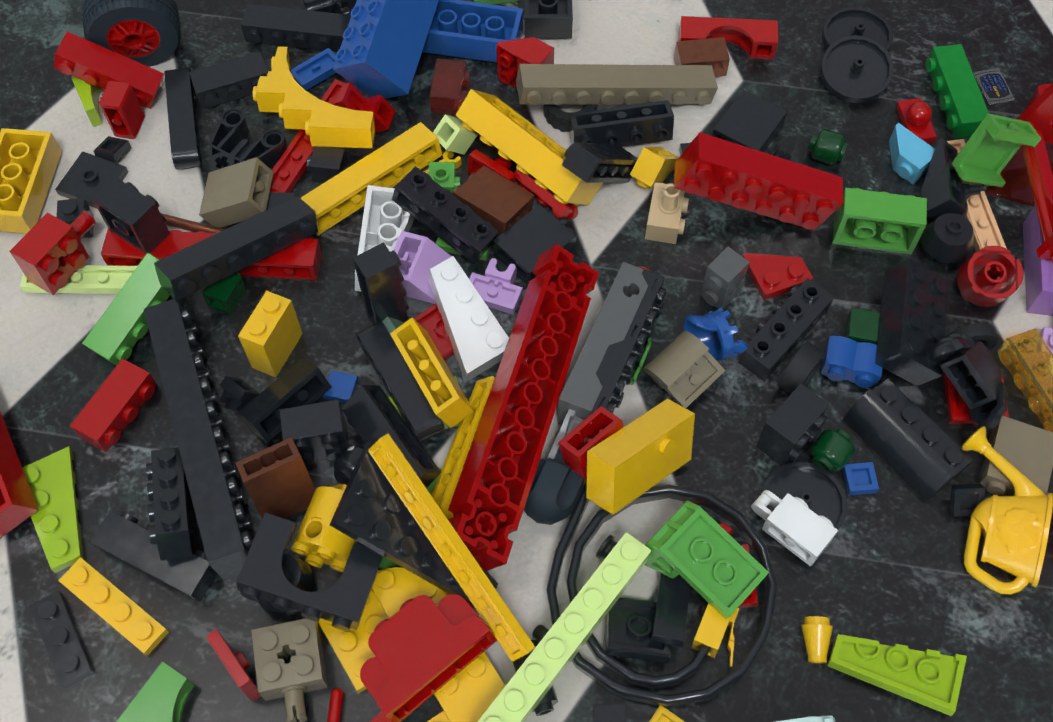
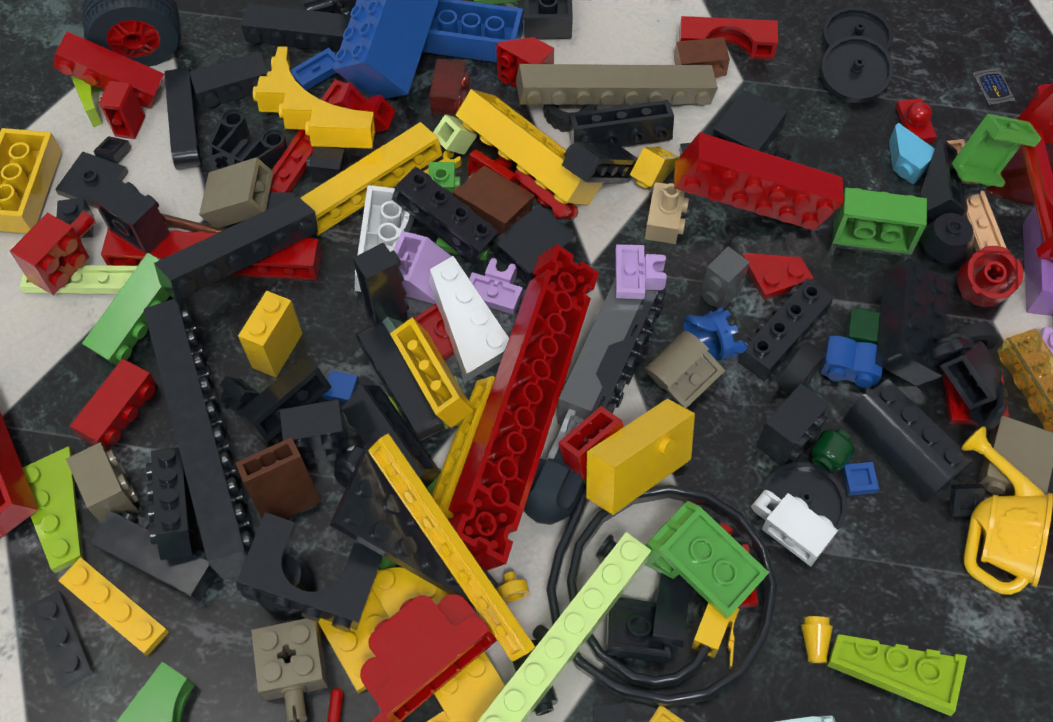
dark green brick [202,272,247,315] -> none
red plate [206,629,261,701] -> none
yellow cylinder [291,484,358,572] -> none
bright green piece [630,338,652,385] -> none
dark green head [808,129,848,166] -> none
green brick [925,44,989,139] -> none
none -> dark tan brick [66,443,139,524]
none -> yellow tile [497,572,530,603]
none -> lavender plate [615,245,667,299]

